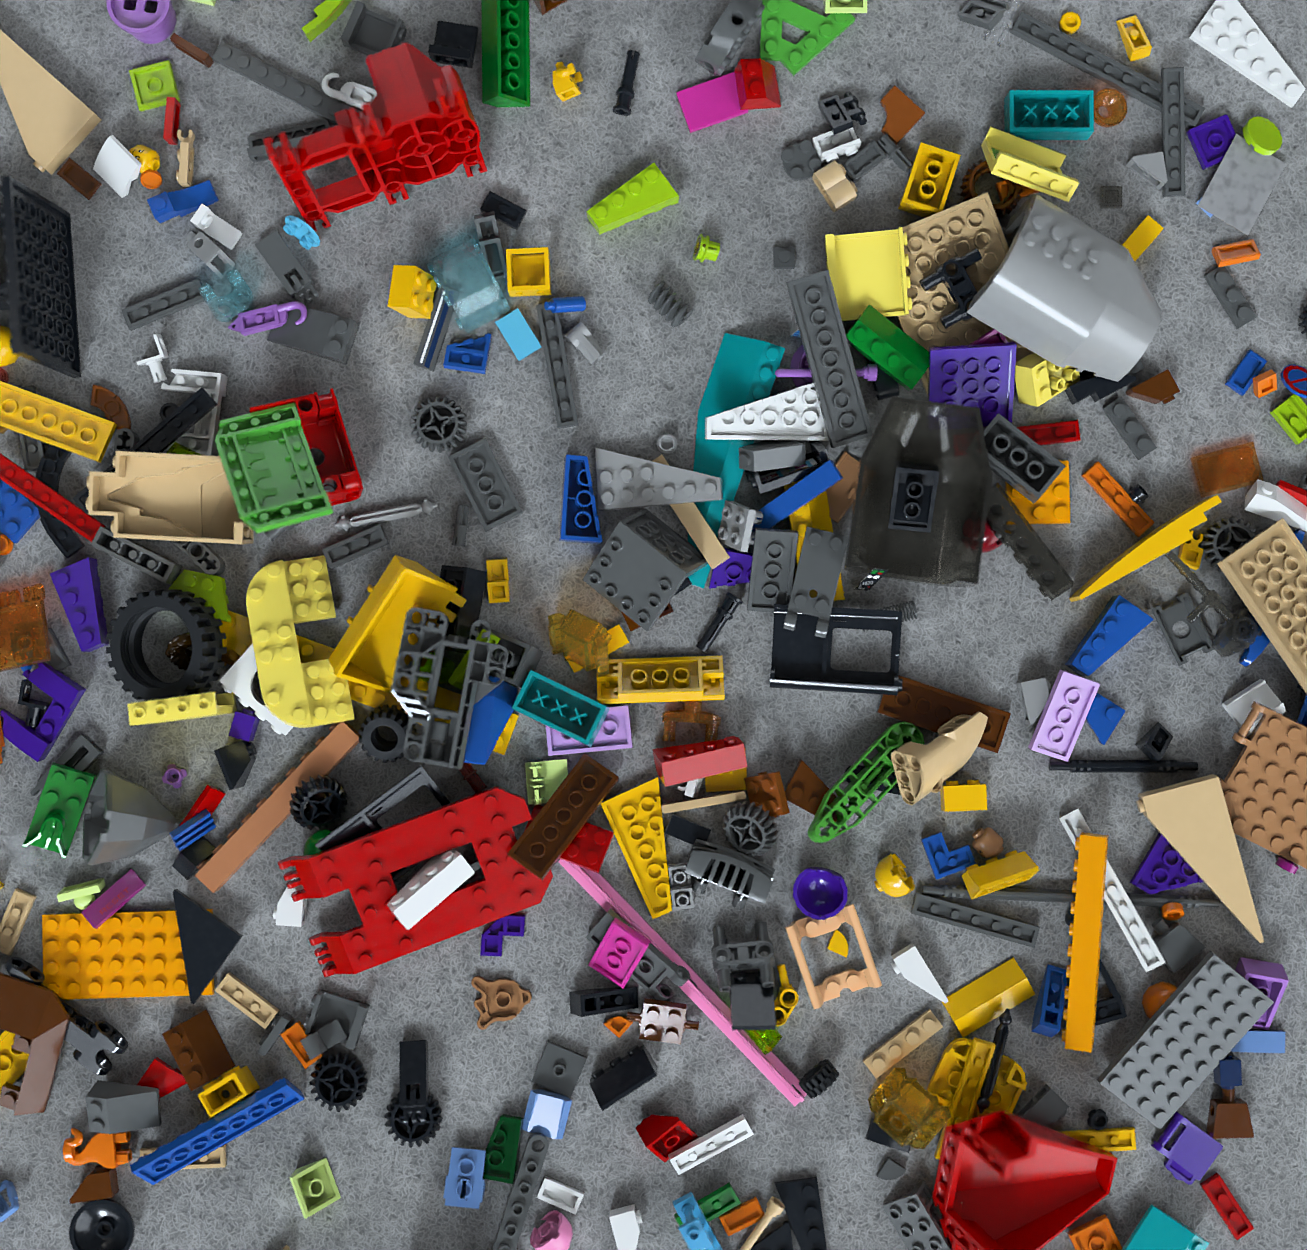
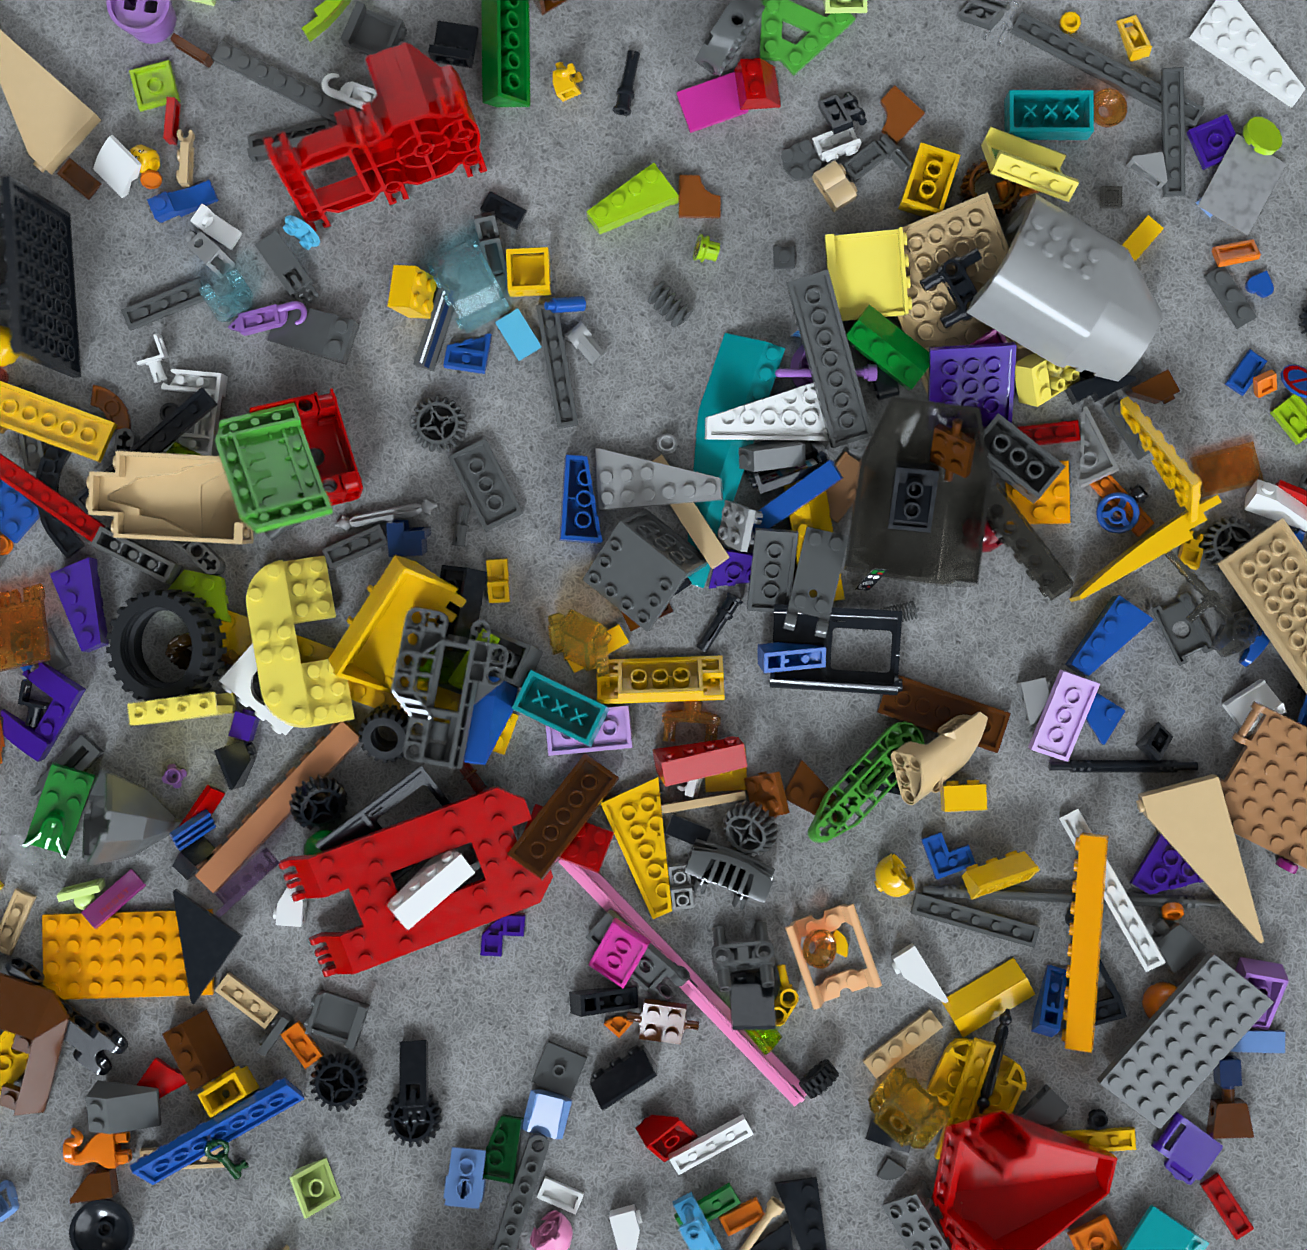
dark grey panel [300,1020,347,1060] -> none
medium nougat tile [471,975,532,1030] -> none
yellowish green hinge [525,759,568,805] -> none
dark purple cylinder [793,867,848,920] -> none
medium nougat head [972,827,1004,859] -> none
none -> dark green piece [204,1137,249,1180]
none -> clear purple fence [215,847,280,918]
none -> dark blue plate [386,519,431,557]
none -> dark orange tile [679,175,721,218]
none -> blue slope [758,642,826,673]
none -> clear orange piece [802,929,837,969]
none -> reddish brown plate [930,418,976,482]
none -> light grey wing [1079,406,1119,488]
none -> blue piece [1096,492,1140,534]
none -> yellow wing [1120,396,1201,524]
none -> blue tile [1245,271,1274,298]

